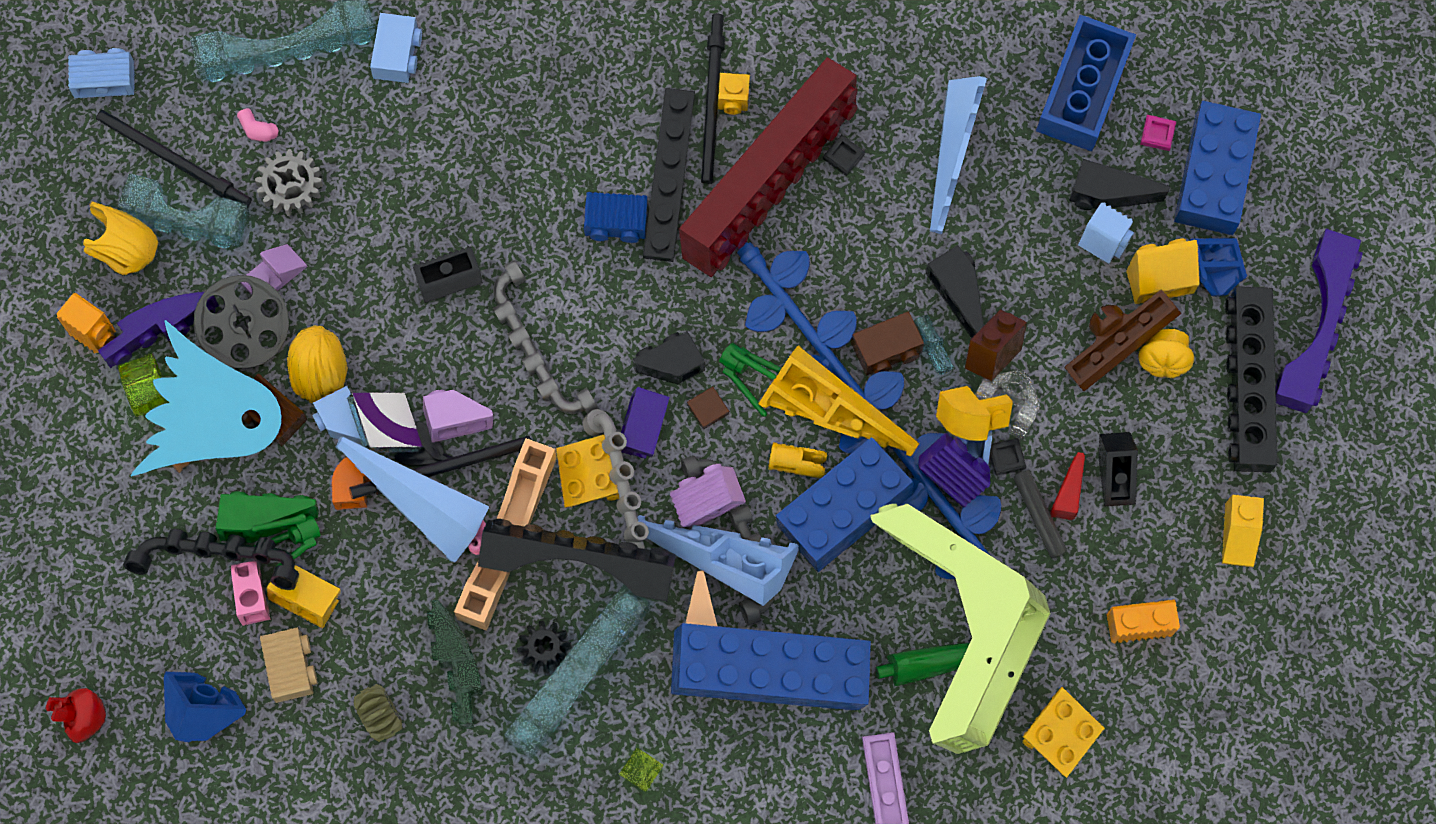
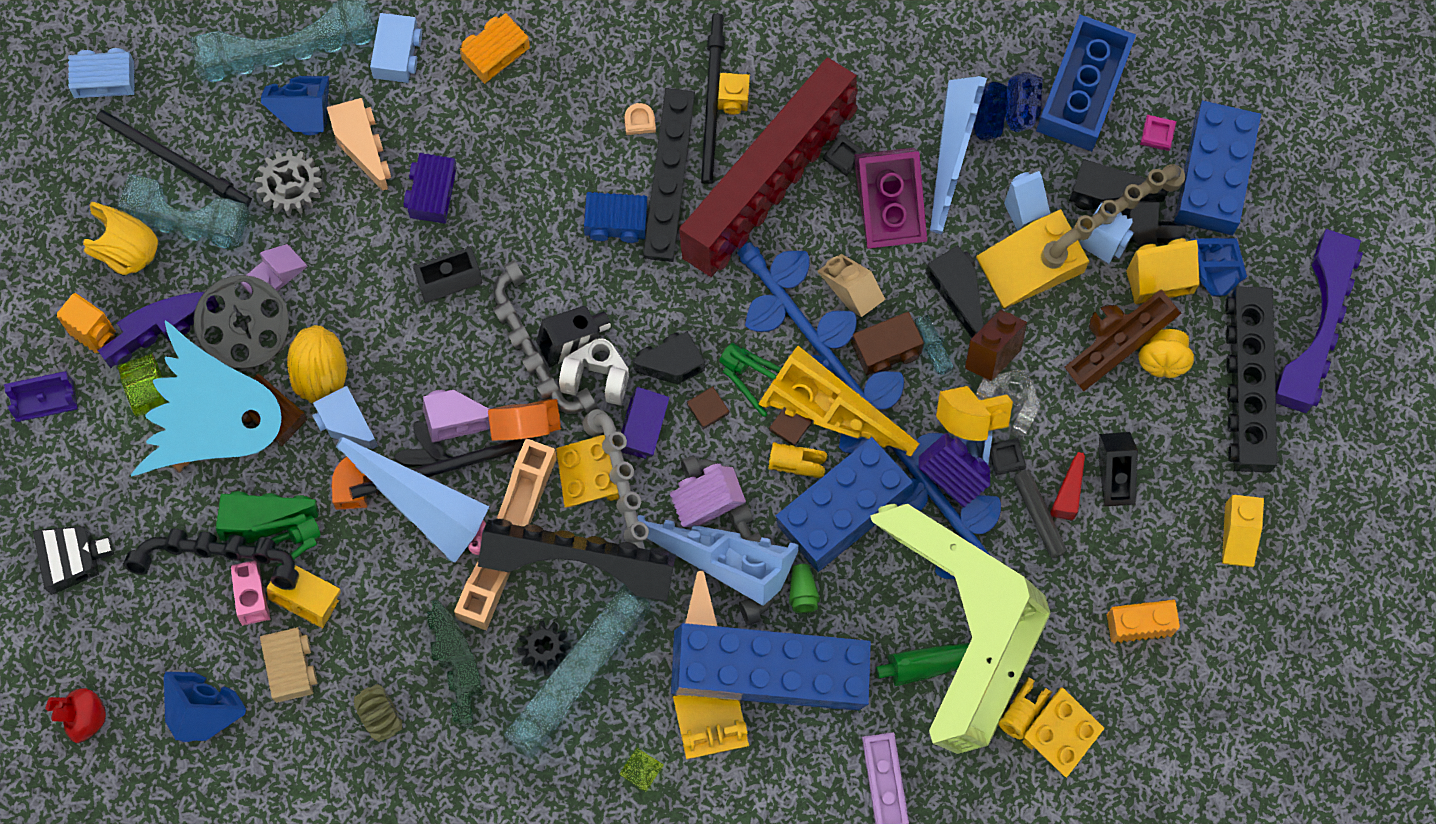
bright pink arm [237,108,279,142] -> none
tile [347,393,423,453] -> none
none -> dark purple hinge [4,371,78,422]
none -> black torso [33,526,114,595]
none -> blue slope [261,76,329,135]
none -> light nougat slope [327,98,391,191]
none -> dark purple brick [404,153,457,224]
none -> light orange brick [460,13,530,84]
none -> orange brick [488,399,561,441]
none -> black torso [536,306,611,368]
none -> white piece [559,339,629,406]
none -> light nougat tile [625,103,656,135]
none -> yellow hinge [673,695,749,759]
none -> reddish brown tile [769,407,812,446]
none -> bright green cone [789,564,820,613]
none -> tan slope [818,254,886,317]
none -> magenta slope [854,148,927,249]
none -> clear blue piece [974,72,1043,141]
none -> yellow slope [976,209,1089,309]
none -> yellow hinge [998,677,1052,739]
none -> light blue slope [1004,171,1050,231]
none -> dark tan bar [1041,164,1185,269]
none -> black brick [1119,197,1186,247]

